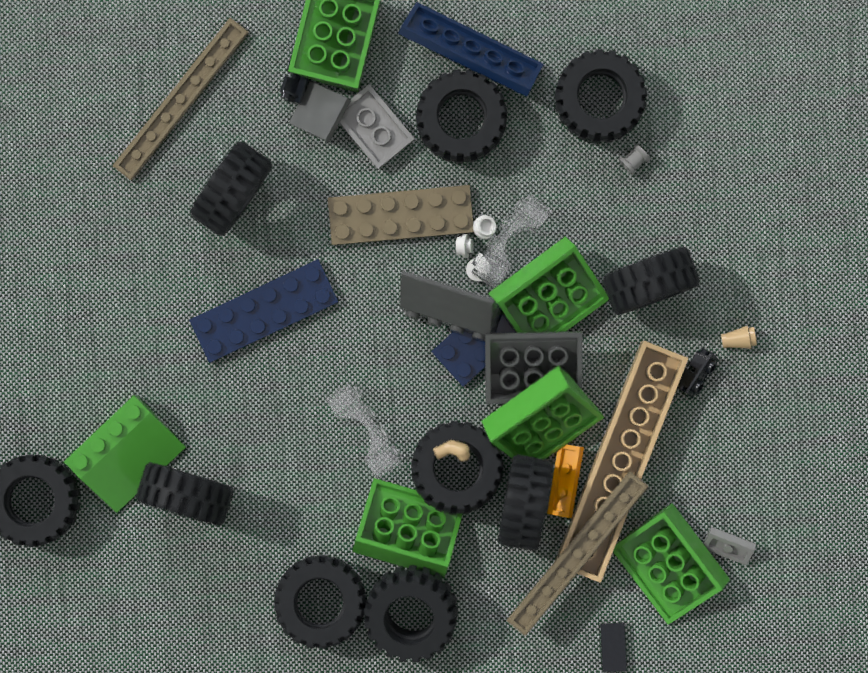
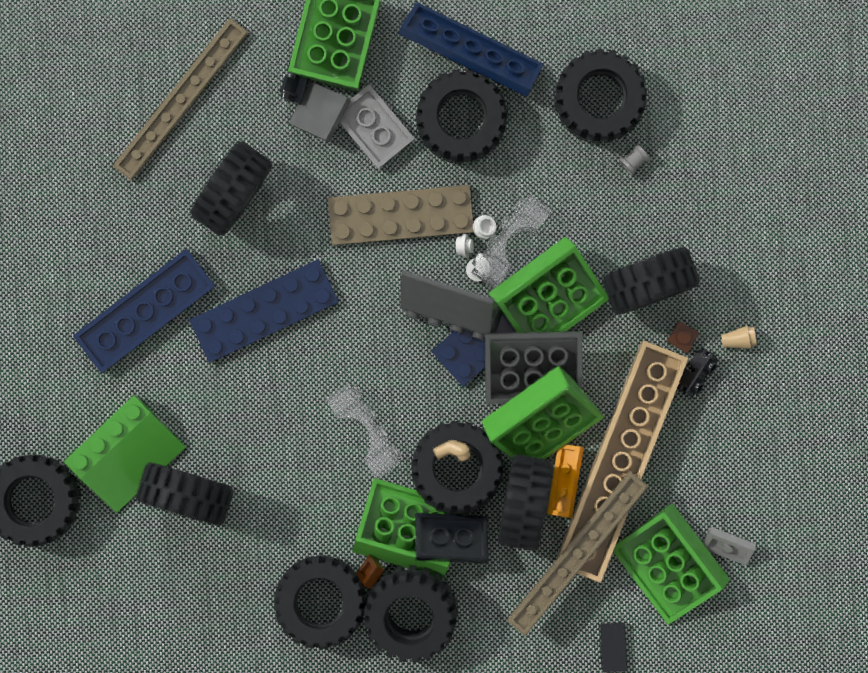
none -> dark blue plate [73,249,216,374]
none -> reddish brown plate [356,554,384,589]
none -> black tile [415,513,488,564]
none -> reddish brown plate [666,321,699,354]

